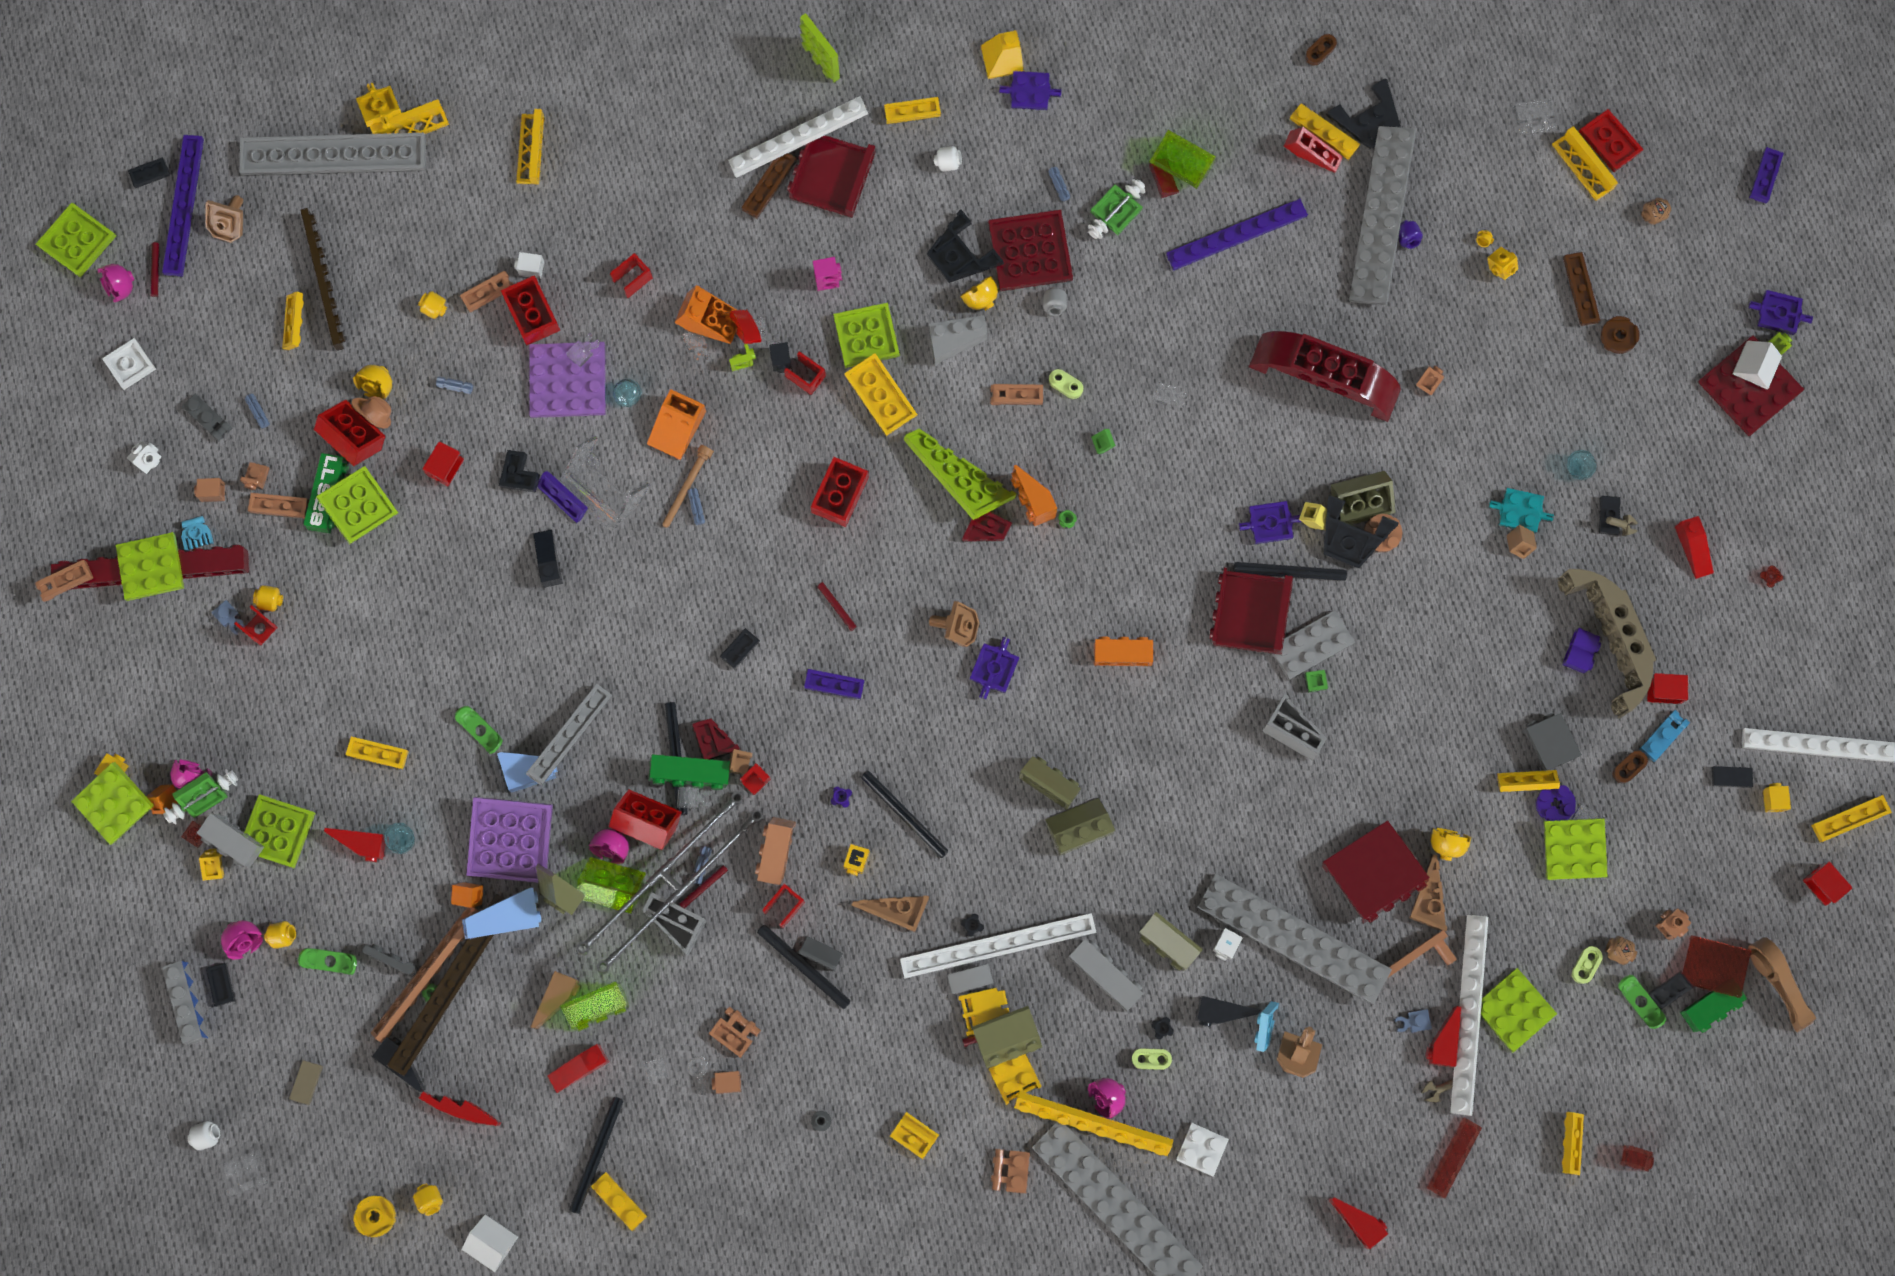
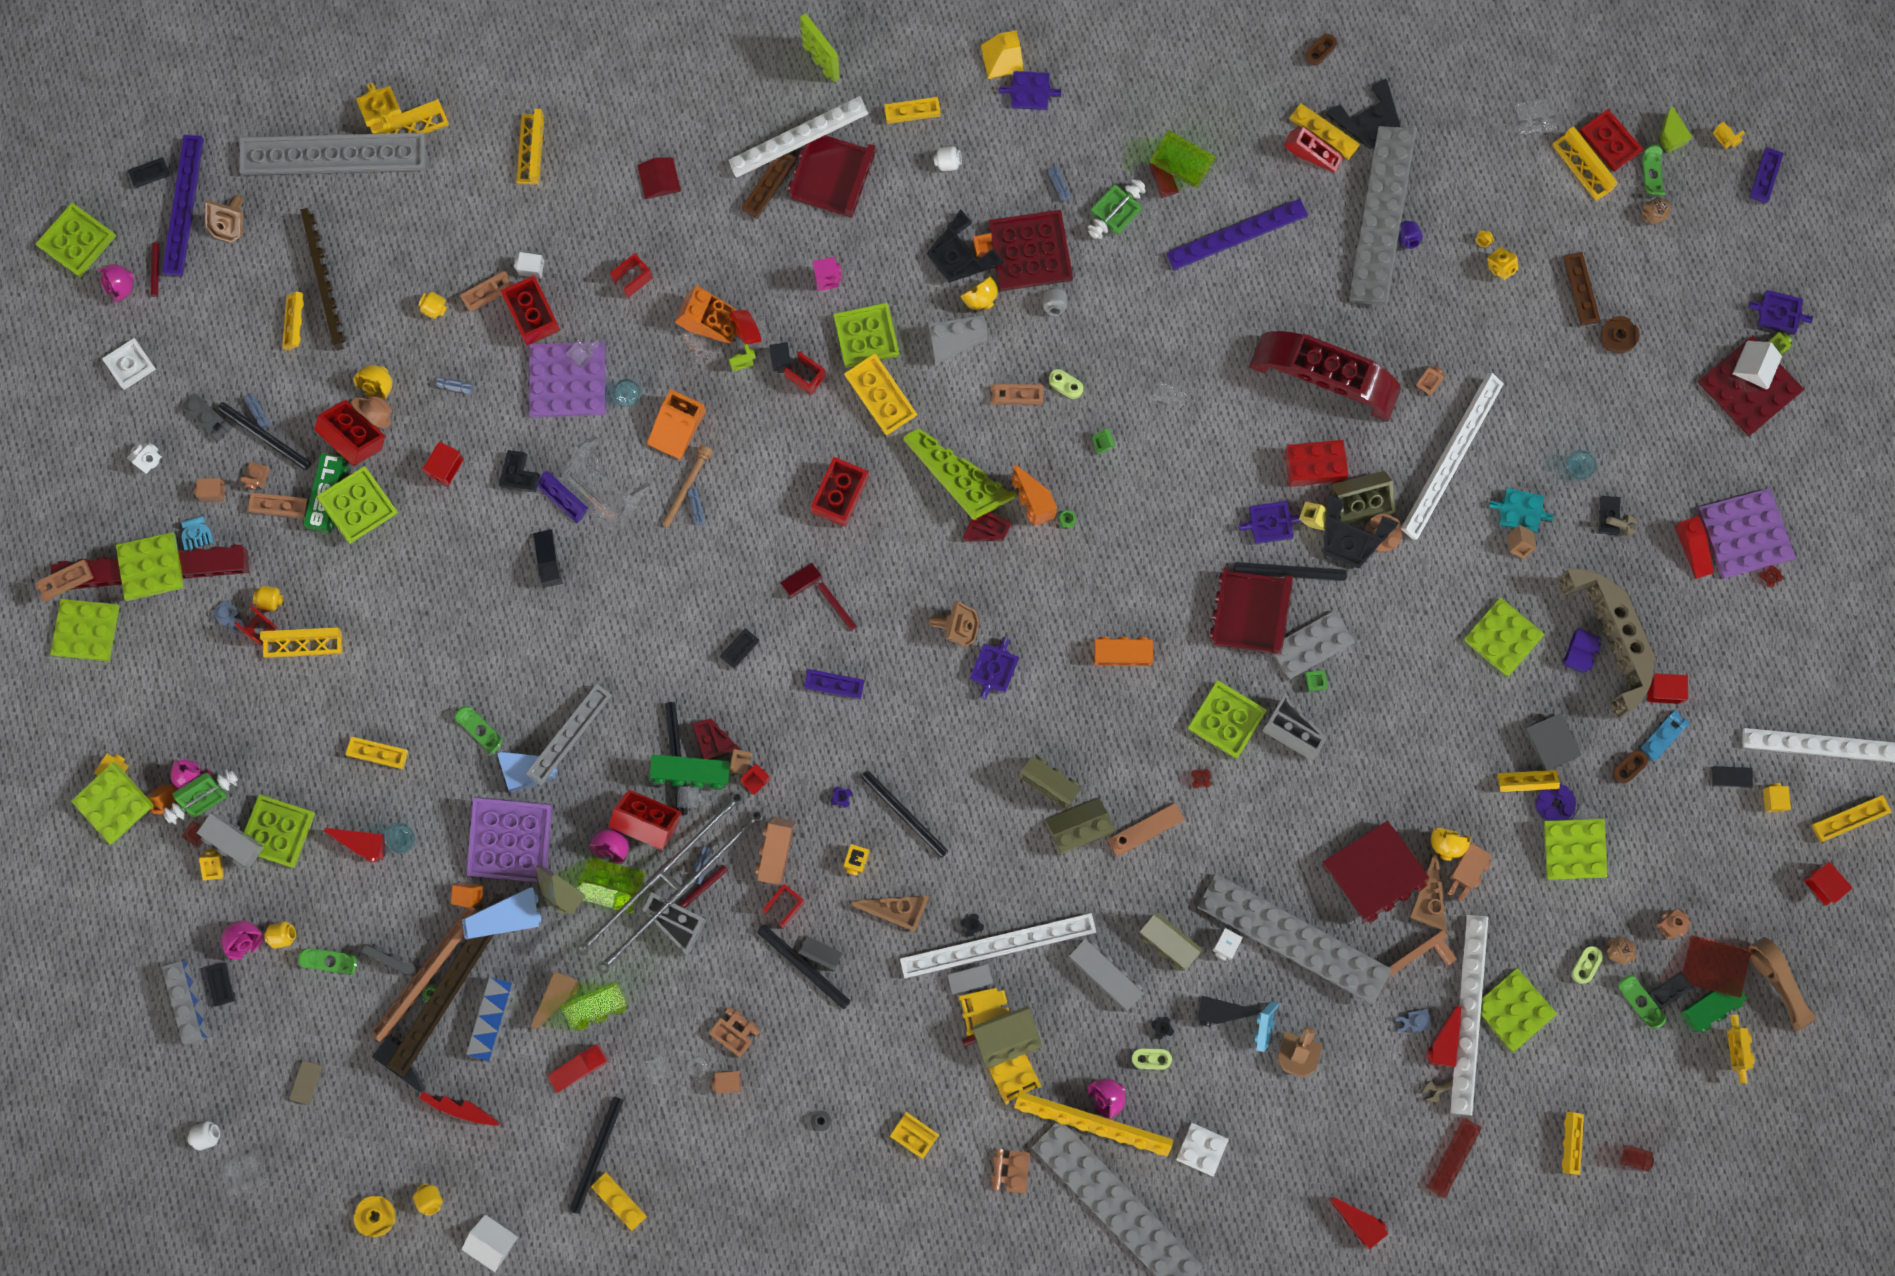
none -> lime plate [50,599,120,662]
none -> black axle [217,402,311,471]
none -> yellow fence [260,627,342,658]
none -> brick [466,977,517,1062]
none -> dark red slope [637,157,681,200]
none -> dark red slope [780,563,822,599]
none -> orange panel [973,233,993,259]
none -> nougat piece [1107,803,1185,857]
none -> lime plate [1187,680,1267,760]
none -> clear red plate [1191,769,1211,789]
none -> red brick [1284,439,1349,487]
none -> white plate [1401,373,1503,540]
none -> nougat hinge [1447,843,1492,902]
none -> lime plate [1463,597,1545,677]
none -> bright green piece [1643,144,1666,197]
none -> lime slope [1659,107,1692,153]
none -> medium lavender plate [1697,488,1796,579]
none -> yellow bracket [1712,122,1745,149]
none -> yellow plate [1727,1015,1755,1084]

